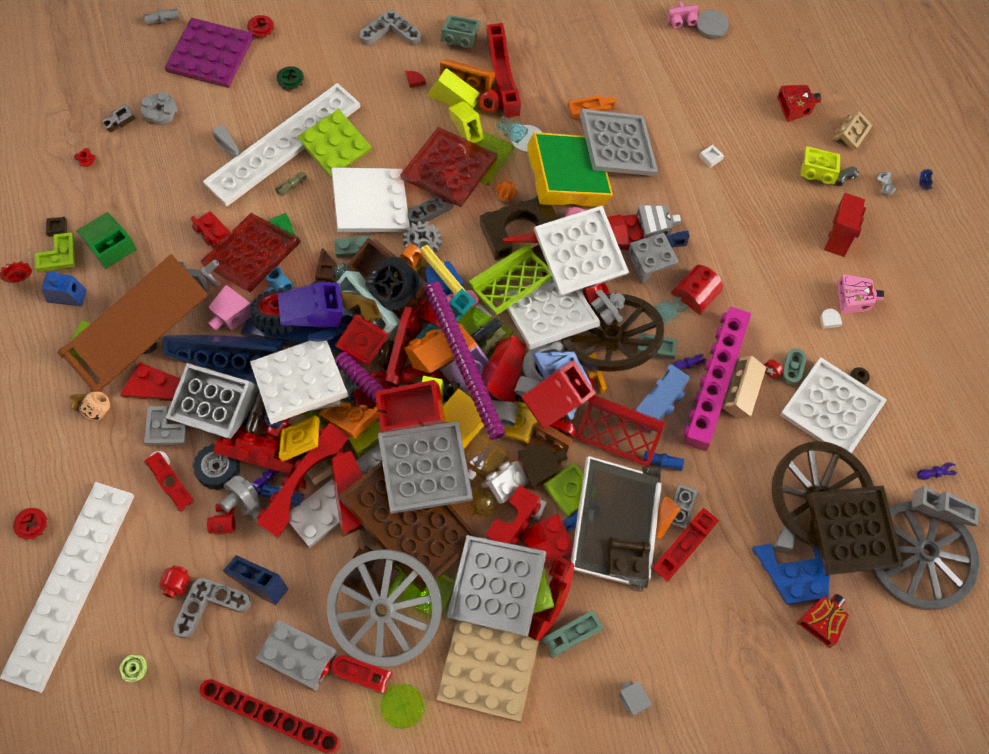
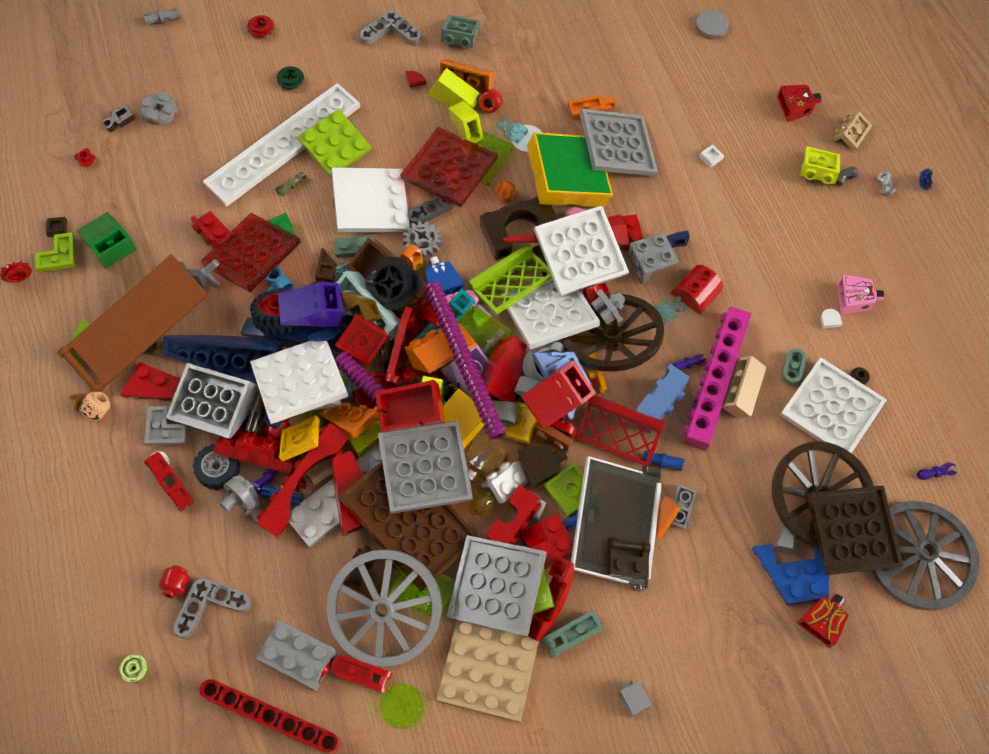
white plate [0,482,134,693] -> none
red gear [13,508,48,540] -> none
blue torso [42,271,87,307] -> none
magenta plate [165,17,254,88] -> none
bright pink torso [207,285,251,331] -> none
red piece [207,504,236,535] -> none
light grey slope [212,124,239,158] -> none
dark blue slope [223,555,288,605] -> none
light yellow axle [420,245,466,295] -> none
black axle [470,318,502,344] -> none
red arch [486,23,521,118] -> none
light grey torso [637,205,681,239] -> none
sand green plate [637,333,677,359] -> none
red slope [652,507,720,582] -> none
bright pink hips [667,2,699,29] -> none
red tile [764,360,783,379] -> none
red wedge [824,193,866,257] -> none
light grey slope [911,486,979,526] -> none

